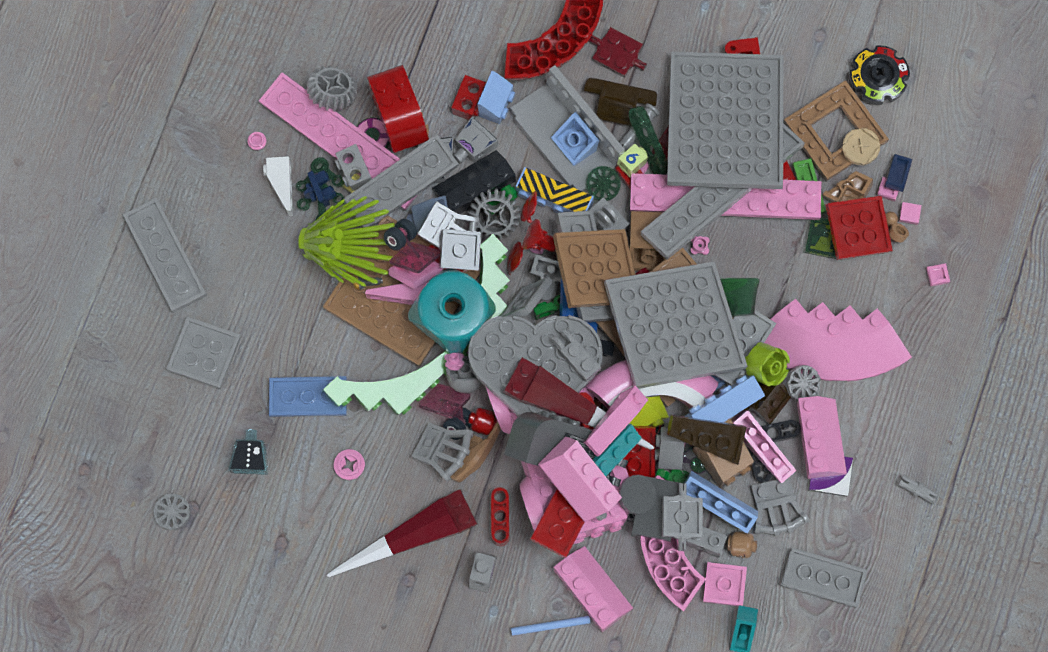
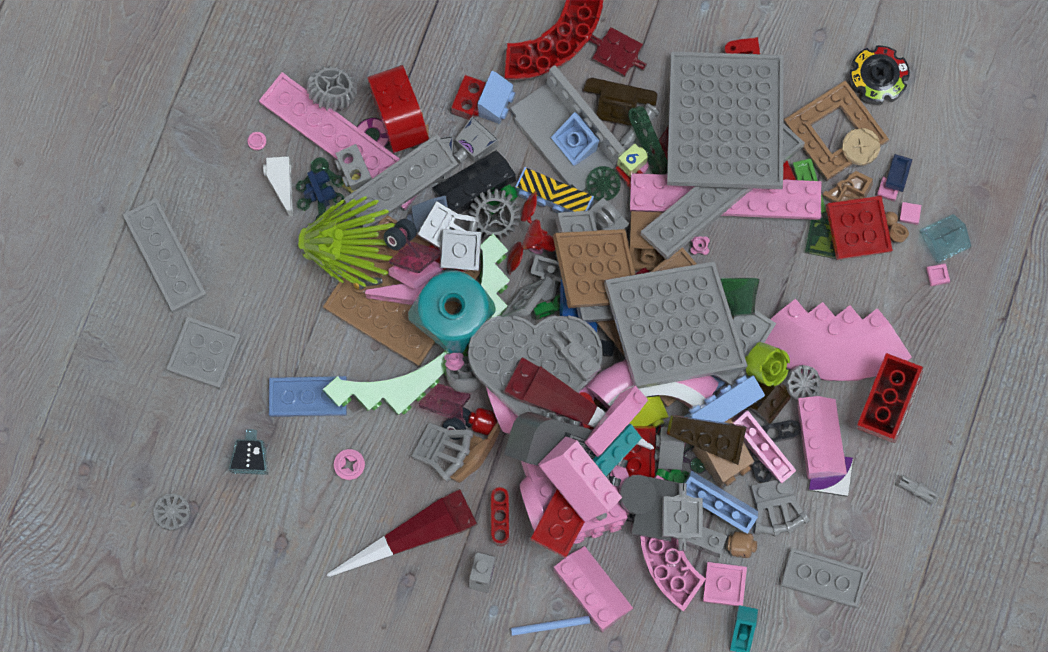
none -> red brick [857,353,923,444]
none -> clear light blue slope [919,214,972,264]

